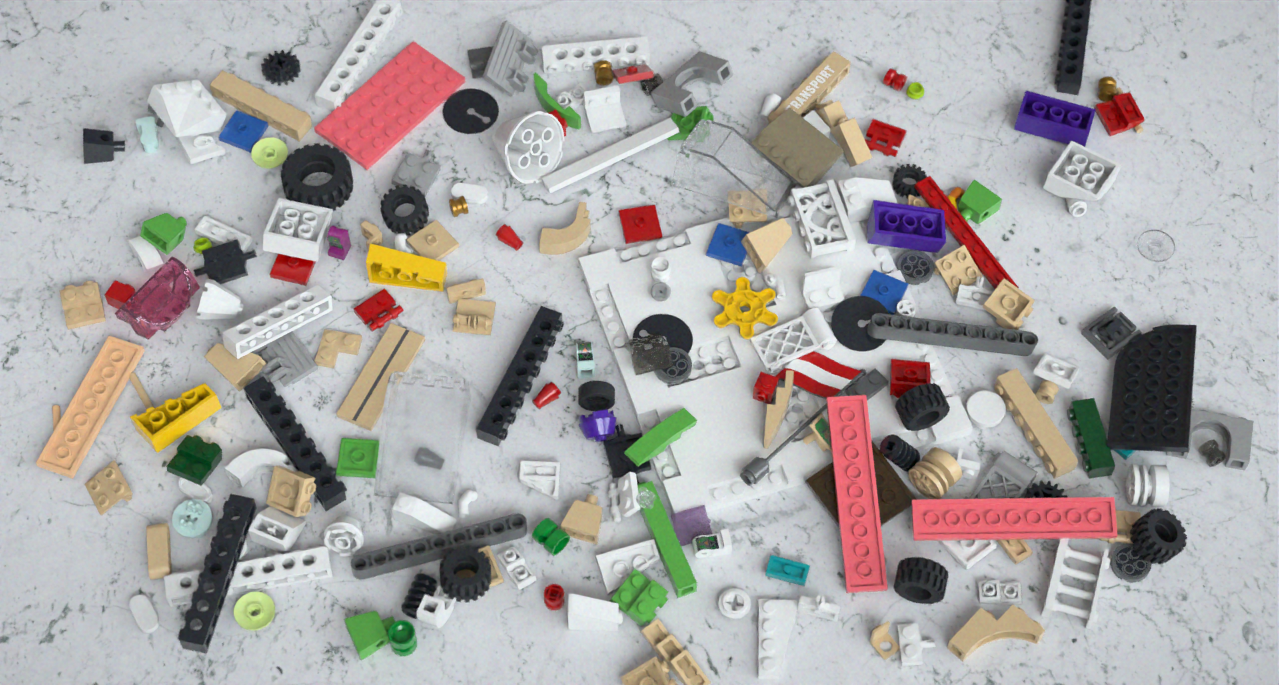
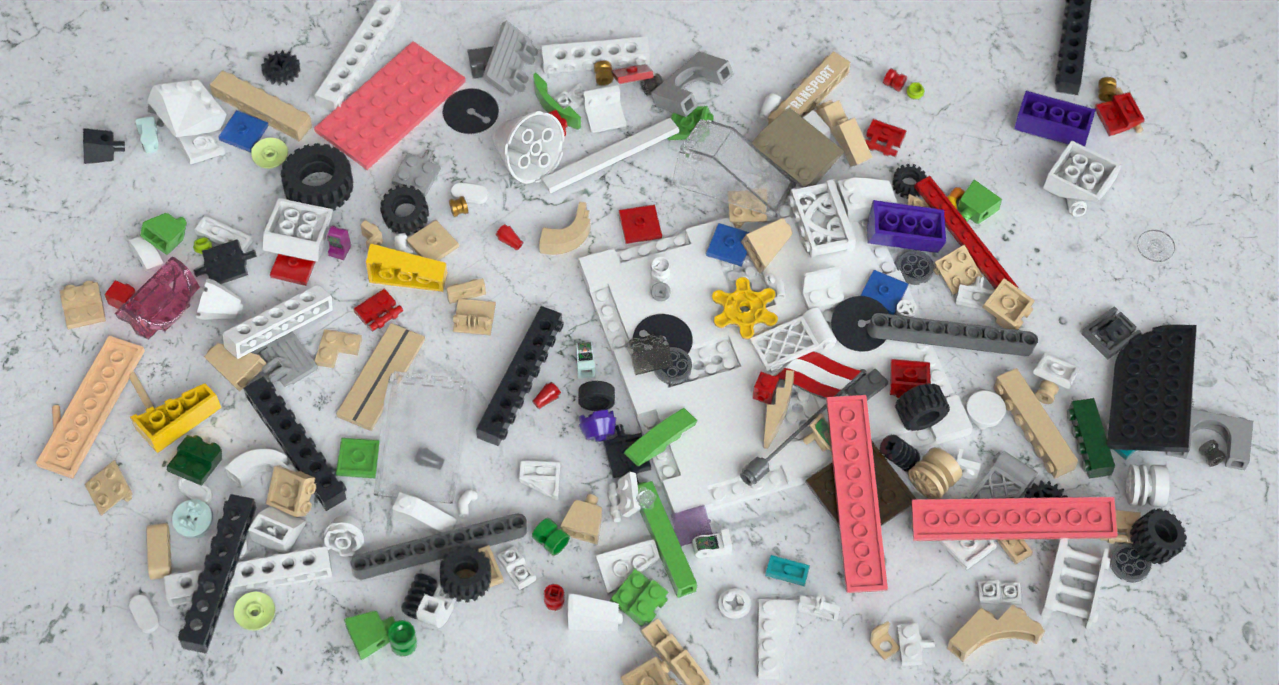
black tyre [893,557,949,604] -> none

